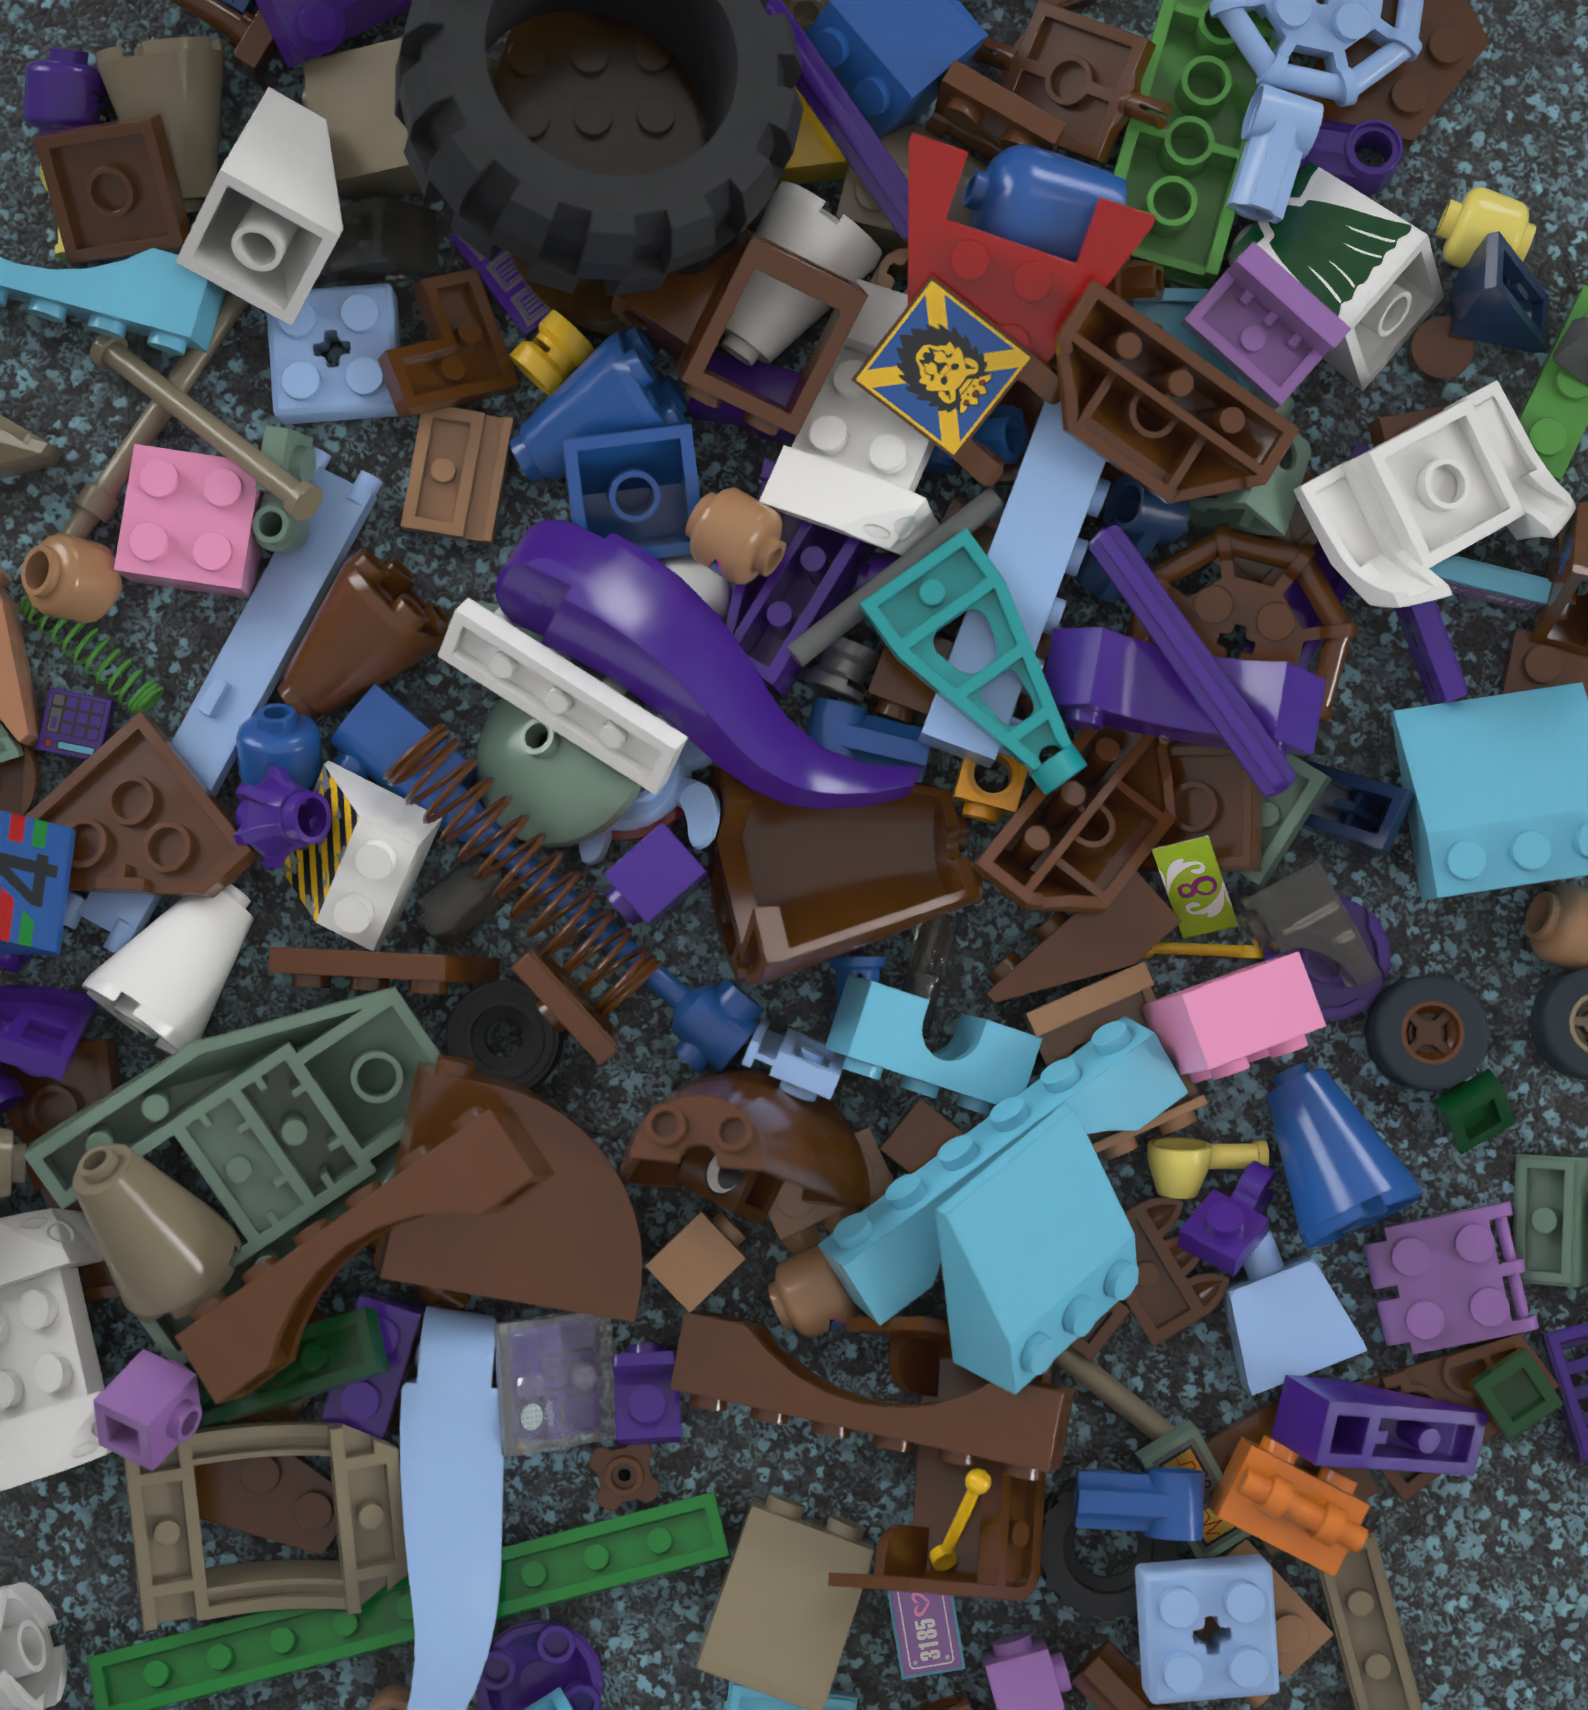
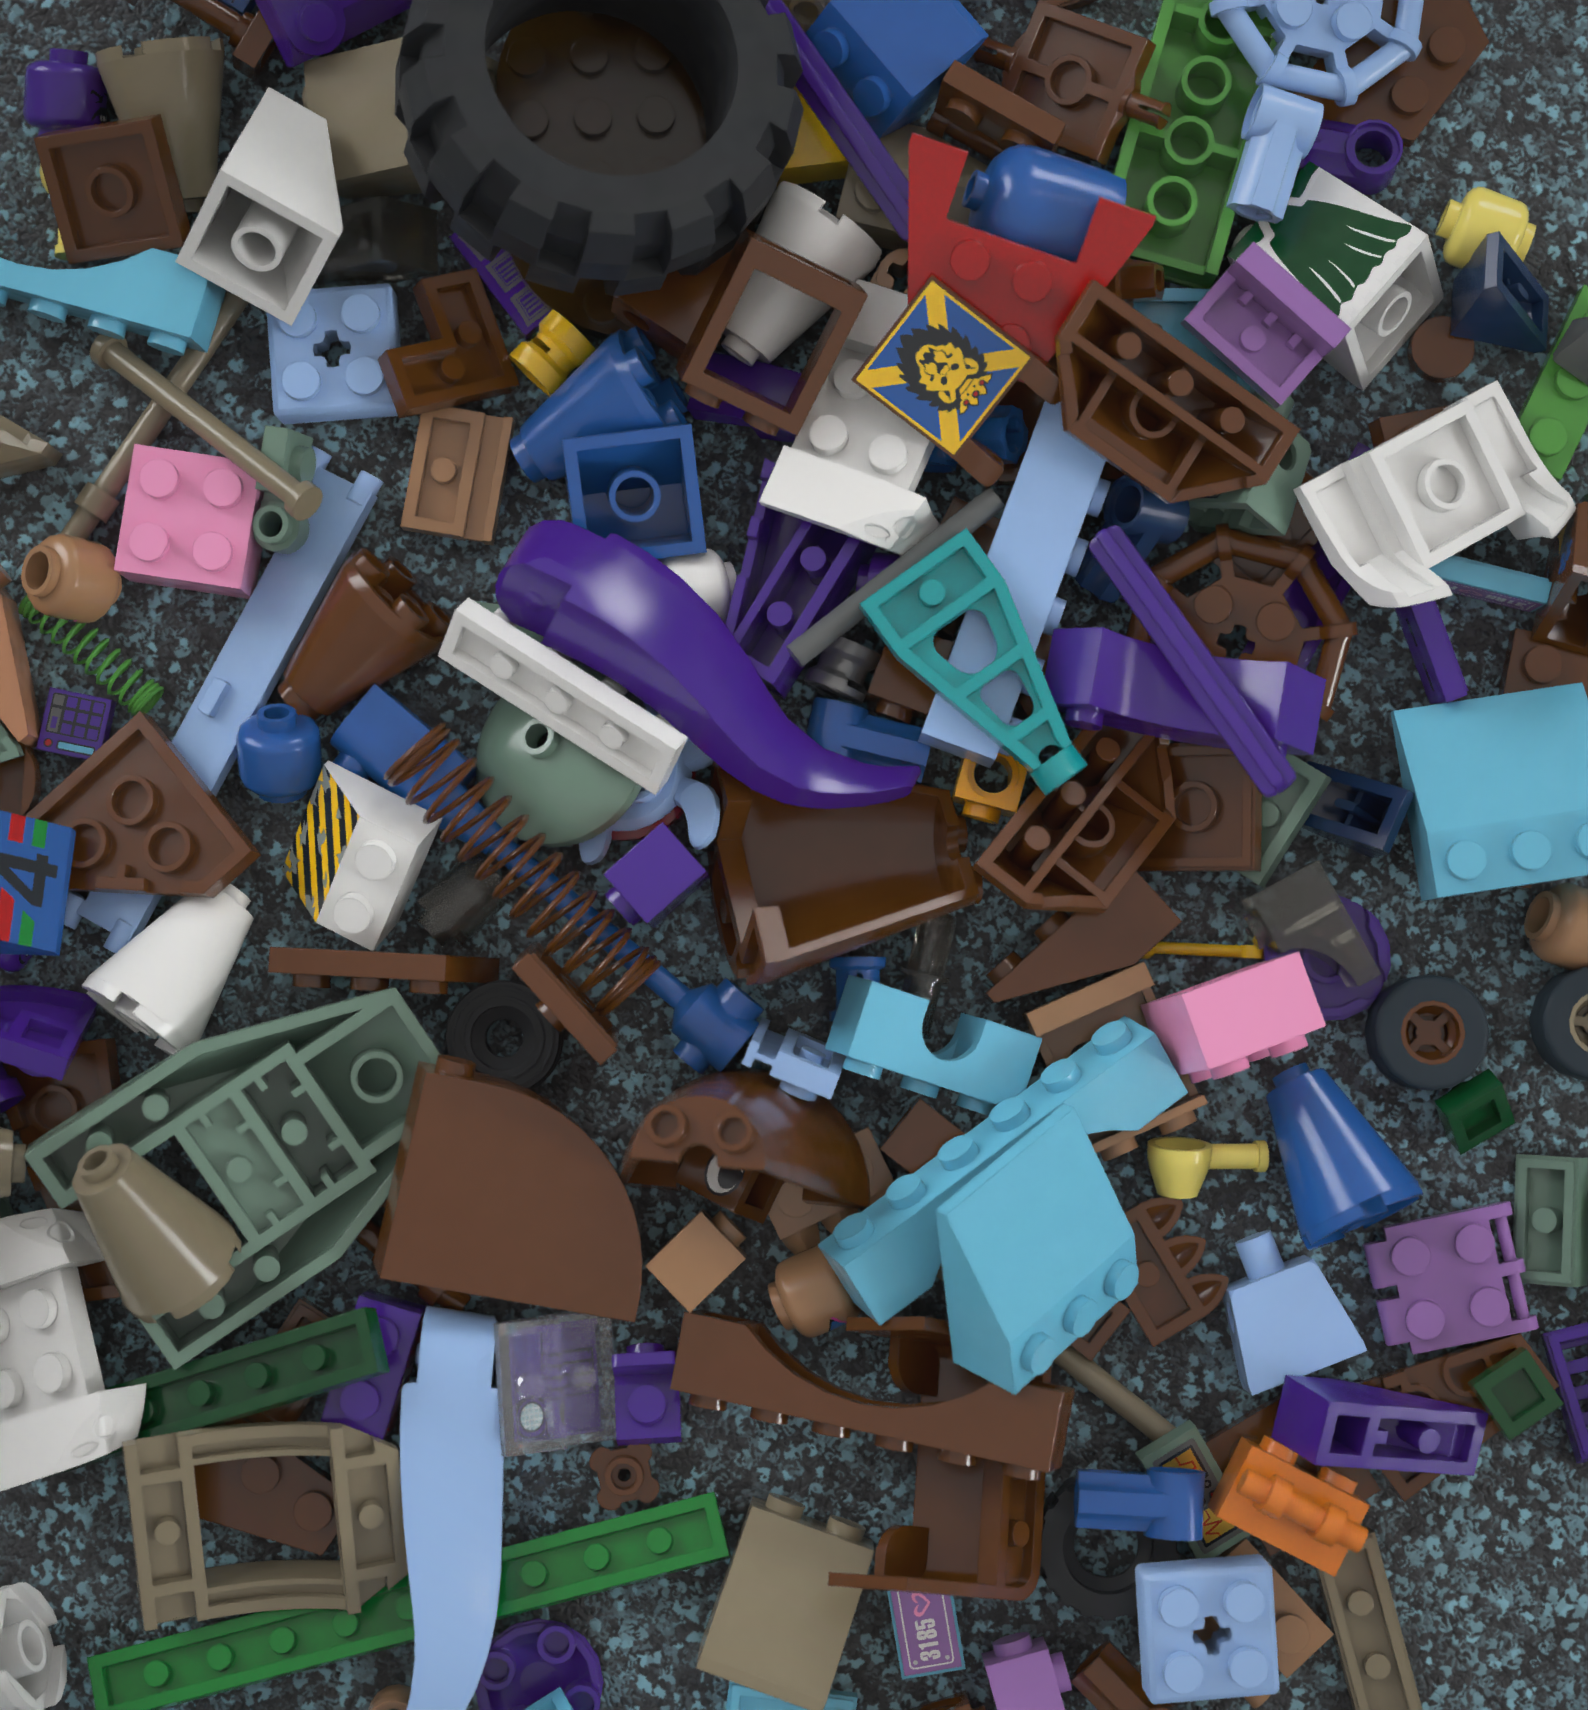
medium lavender brick [93,1349,202,1471] -> none
reddish brown arch [175,1104,555,1404] -> none
dark purple rock [233,766,332,869] -> none
medium nougat head [685,487,786,585] -> none
yellow hinge [929,1468,991,1571] -> none
lime sticker [1152,836,1239,939] -> none
dark purple plate [1178,1160,1277,1277] -> none

